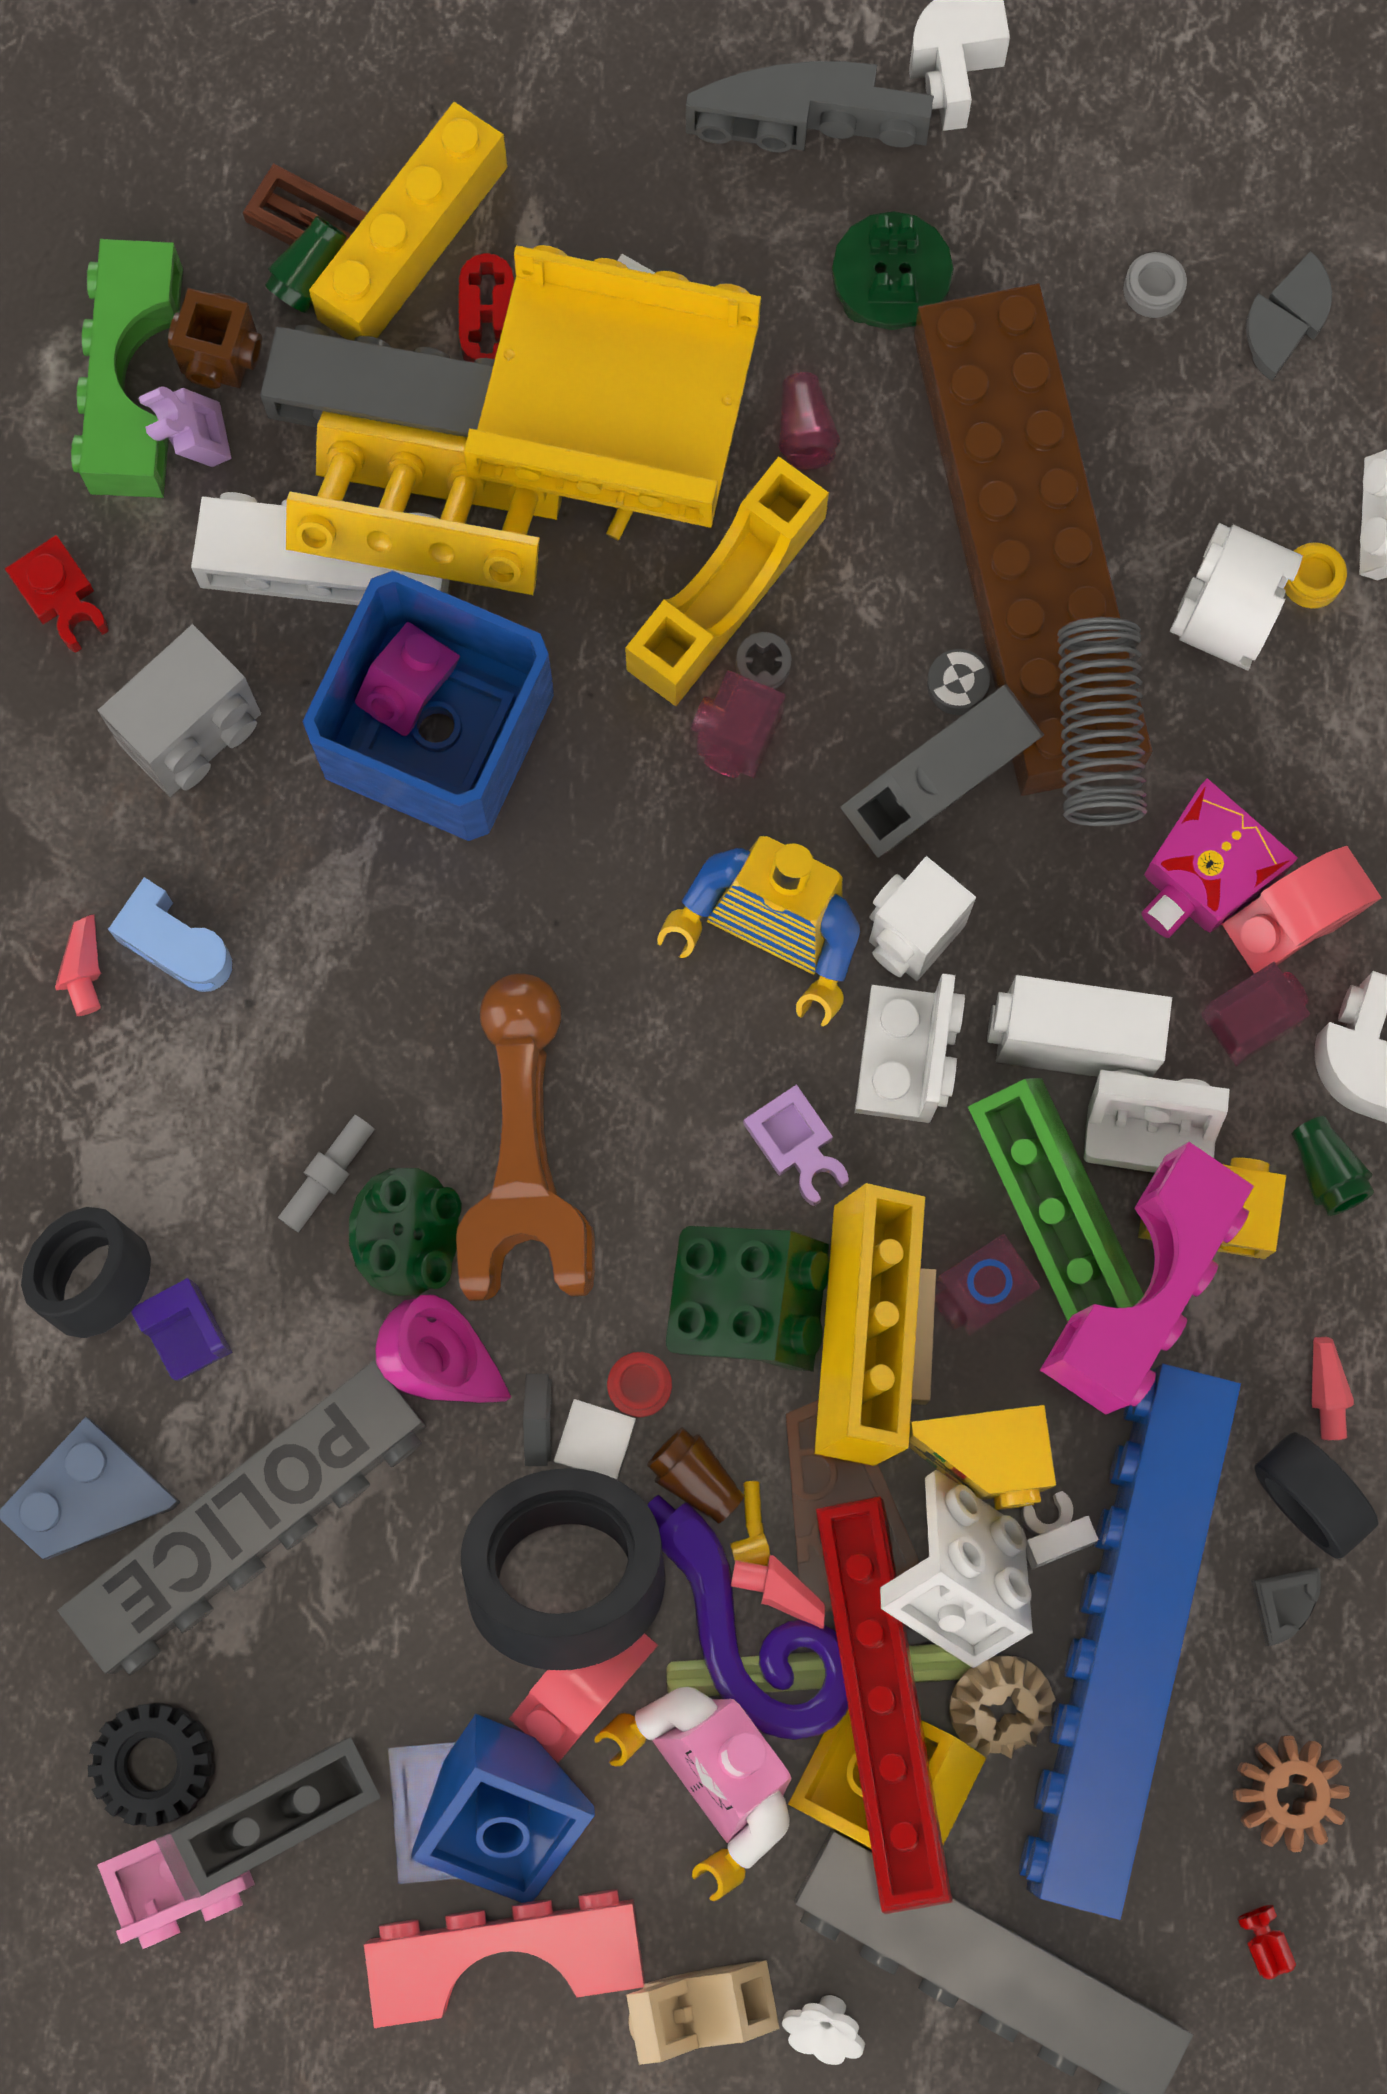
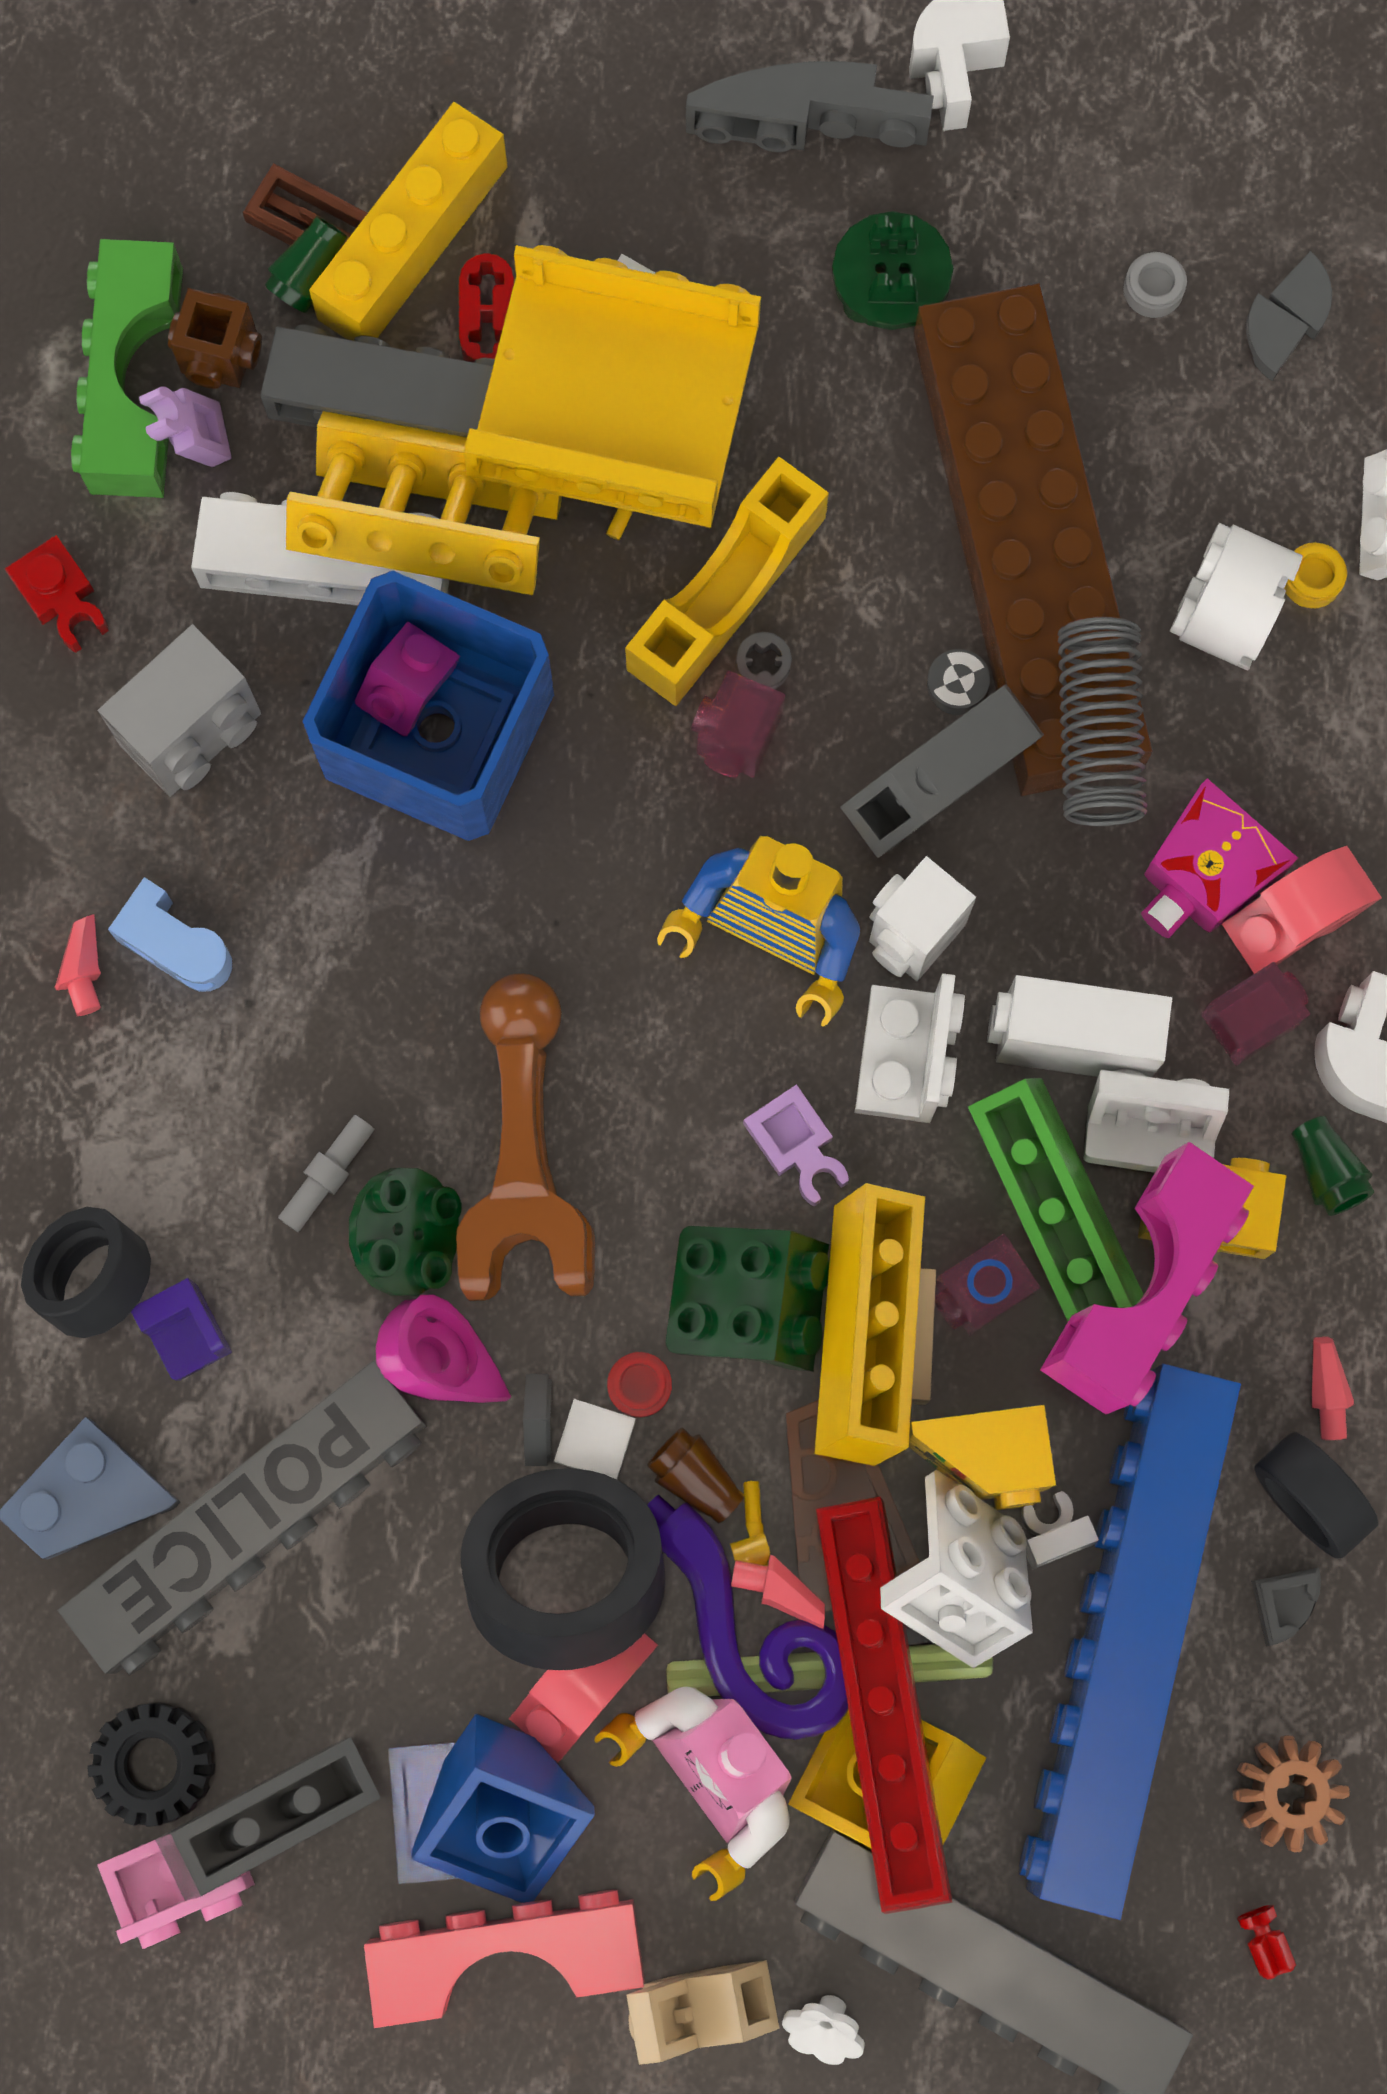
clear pink cone [779,372,840,470] -> none
tan gear [949,1656,1056,1759] -> none

